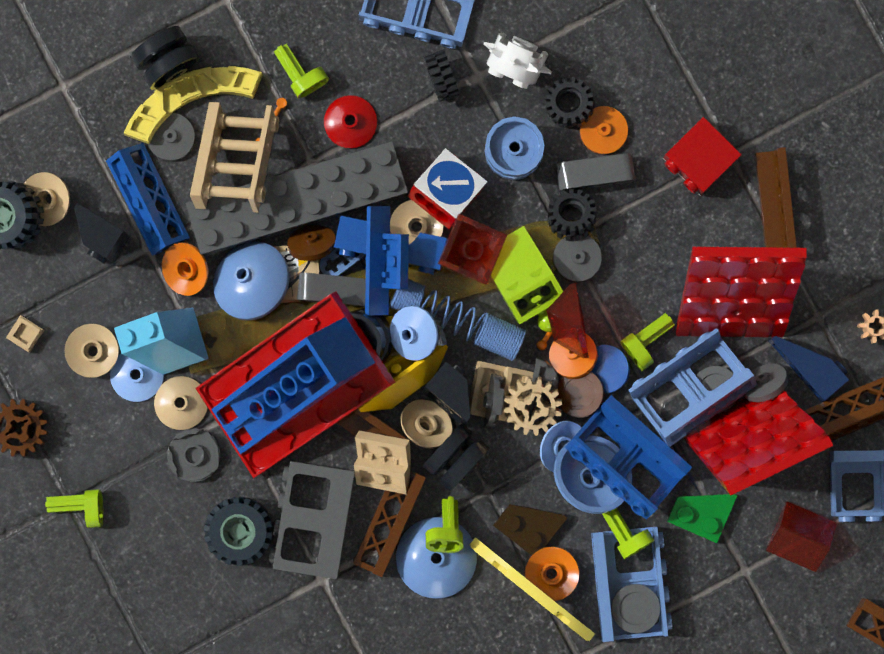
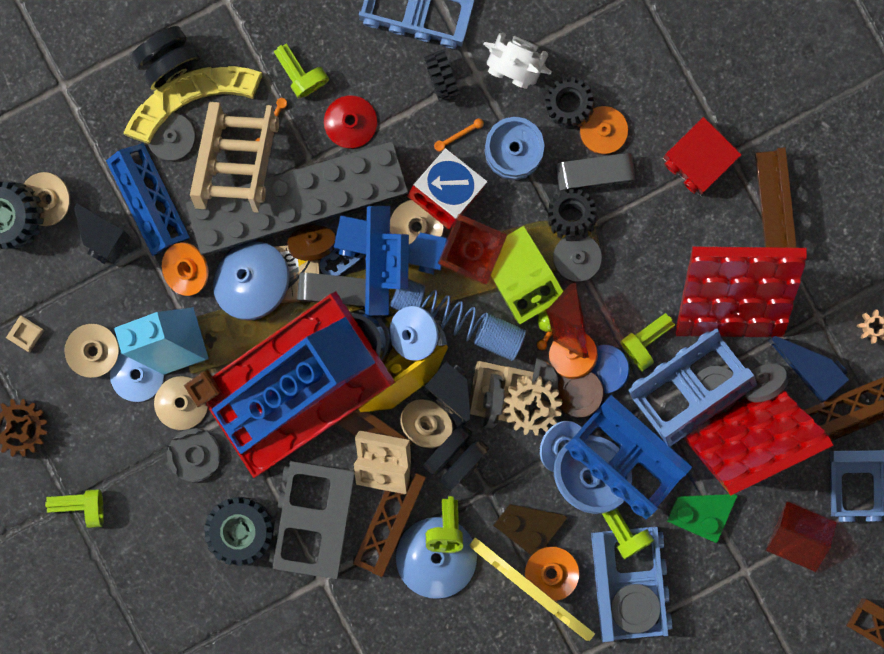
none -> reddish brown tile [184,370,222,408]
none -> orange hinge [434,118,484,152]

